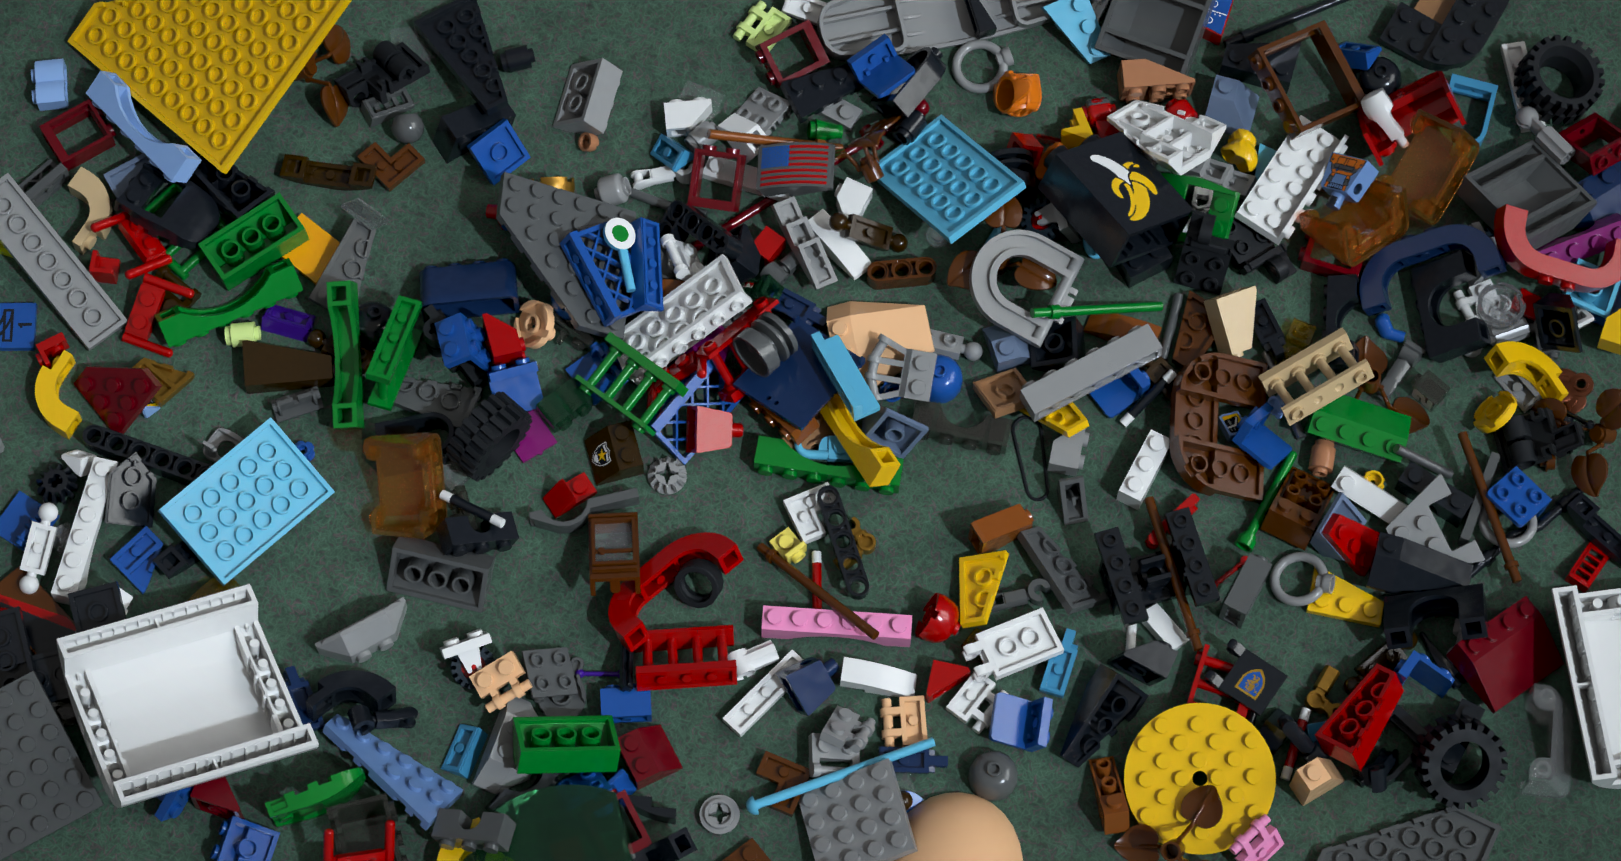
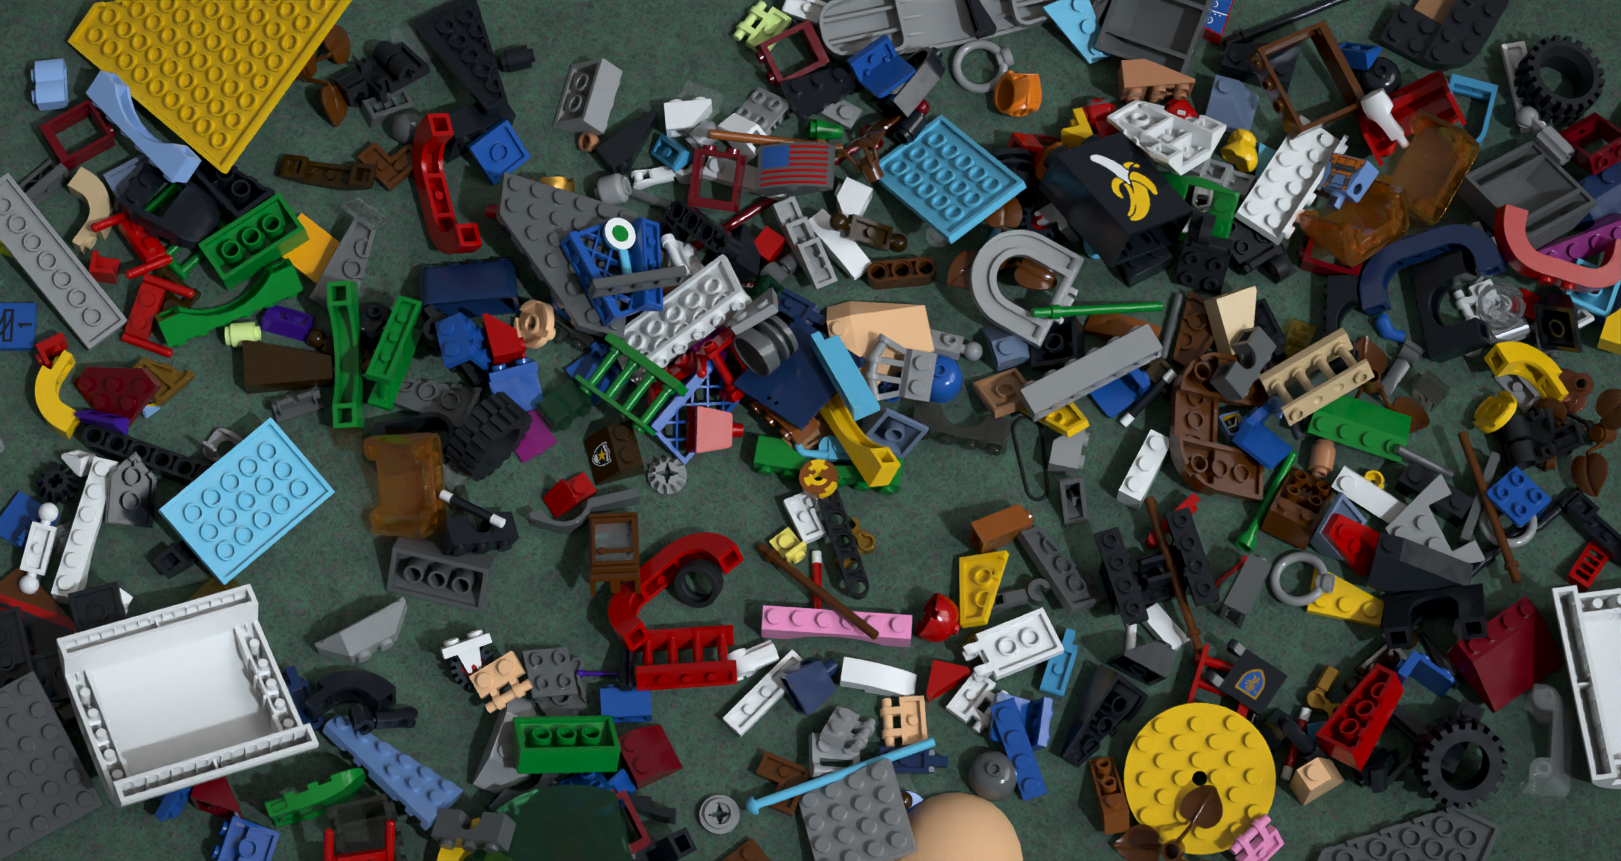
blue wing [110,526,163,595] -> none
blue plate [294,441,315,462] -> none
dark azure slope [441,724,488,779] -> none
none -> dark purple slope [75,409,129,435]
none -> red arch [412,113,482,254]
none -> dark grey tile [588,265,687,298]
none -> black slope [596,109,657,175]
none -> light grey wing [731,287,778,336]
none -> piece [799,459,839,499]
none -> blue plate [990,697,1048,801]
none -> dark grey arch [1209,326,1277,401]

